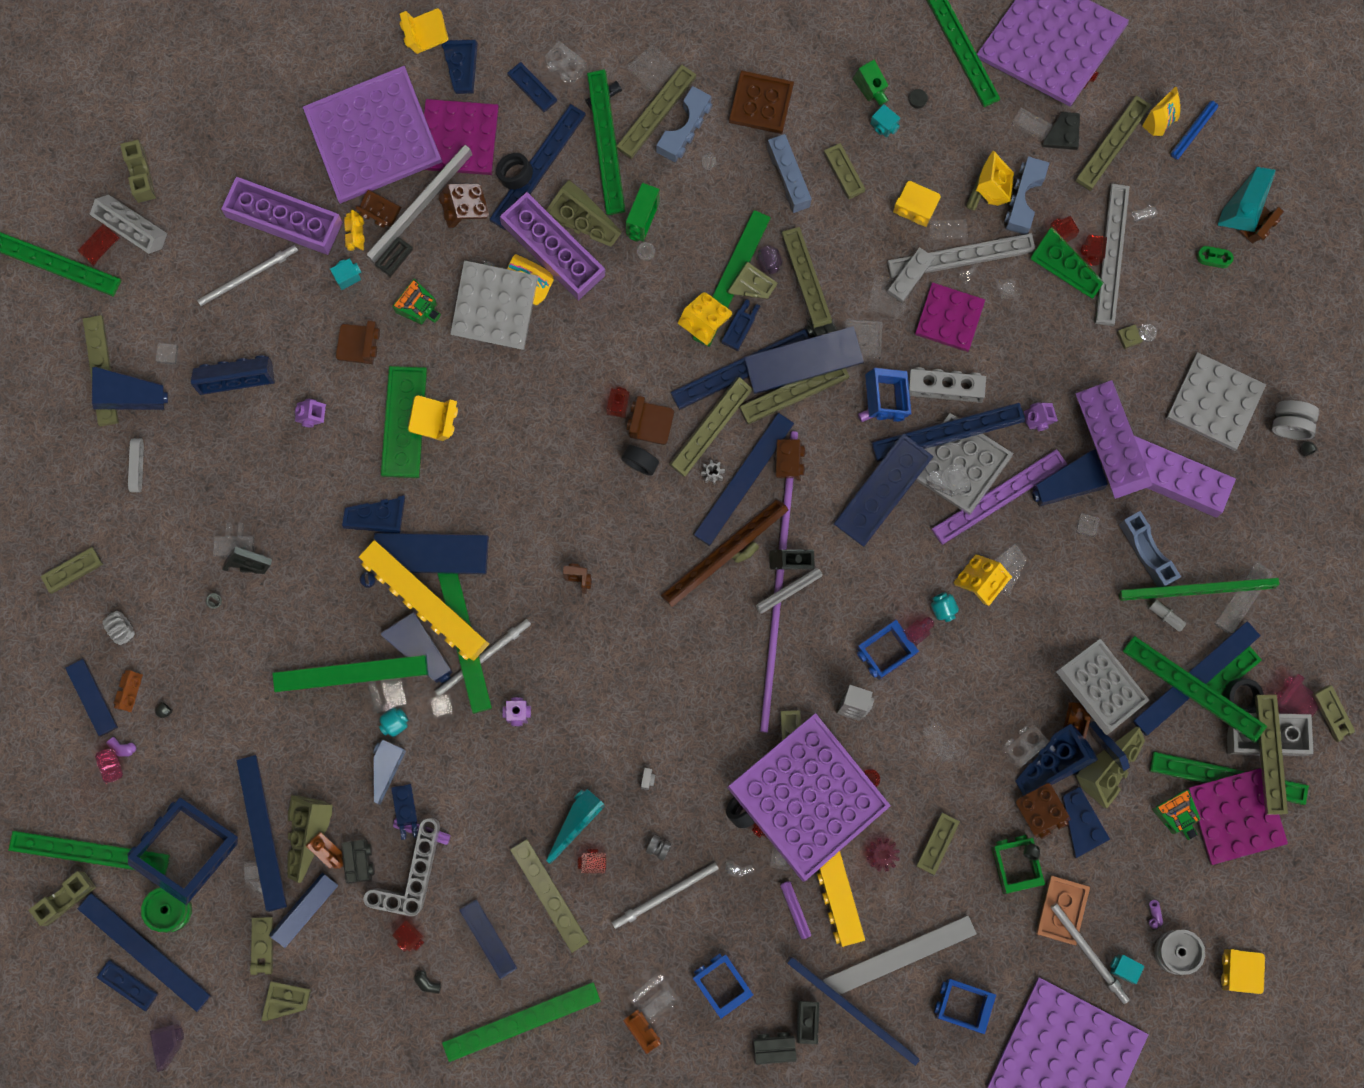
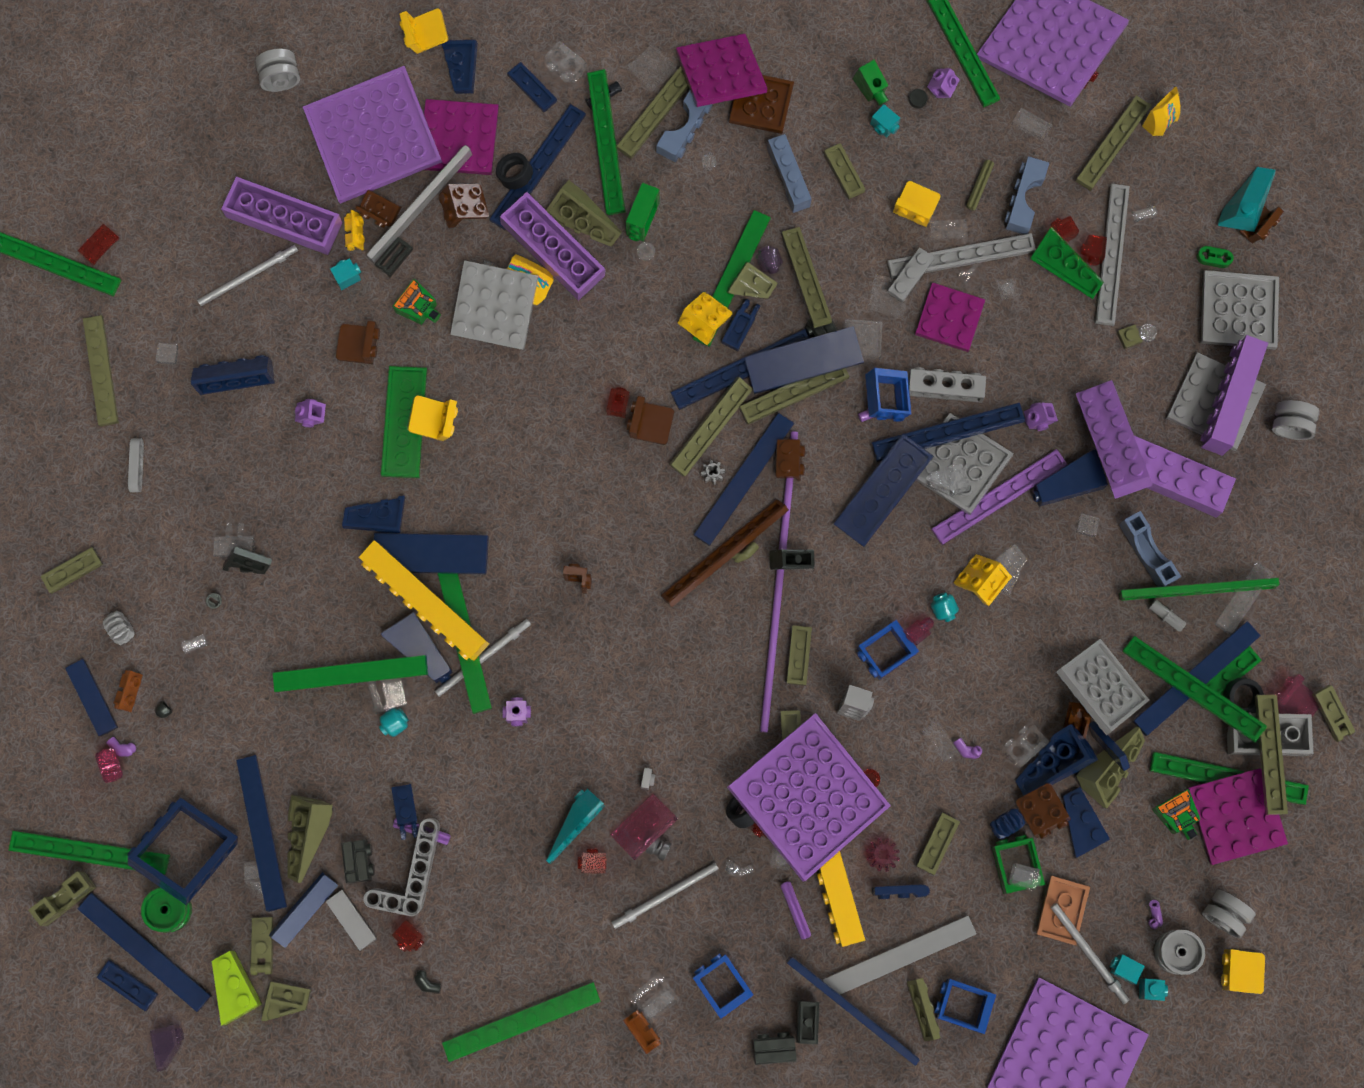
light grey brick [90,195,168,254] -> none
dark blue slope [92,367,168,410] -> none
olive arch [120,140,156,203] -> none
dark orange hinge [306,832,343,869] -> none
dark blue hinge [360,572,376,588] -> none
sand blue slope [373,740,406,805] -> none
clear plate [430,694,453,718] -> none
dark blue tile [459,899,518,979] -> none
olive plate [510,839,589,953] -> none
black tyre [621,445,659,476] -> none
light grey axle [756,568,822,614] -> none
yellow slope [976,151,1014,206] -> none
pearl dark grey hinge [1023,843,1040,860] -> none
pearl dark grey wing [1042,112,1080,150] -> none
blue axle [1170,101,1219,160] -> none
pearl dark grey hinge [1300,441,1318,457] -> none
none -> clear pin [181,634,208,654]
none -> lime wedge [212,951,262,1026]
none -> light grey wheel [255,49,300,92]
none -> light grey tile [326,890,377,951]
none -> clear pink tile [610,794,678,860]
none -> magenta plate [676,34,767,107]
none -> olive plate [786,625,812,686]
none -> dark blue hinge [872,885,930,899]
none -> olive plate [907,978,941,1041]
none -> medium lavender brick [927,68,960,98]
none -> medium lavender arm [953,738,982,759]
none -> dark blue gear [990,809,1026,839]
none -> clear brick [1008,863,1041,890]
none -> teal brick [1139,978,1168,1001]
none -> medium lavender brick [1200,335,1268,456]
none -> light grey plate [1201,270,1279,350]
none -> light grey wheel [1202,890,1256,939]

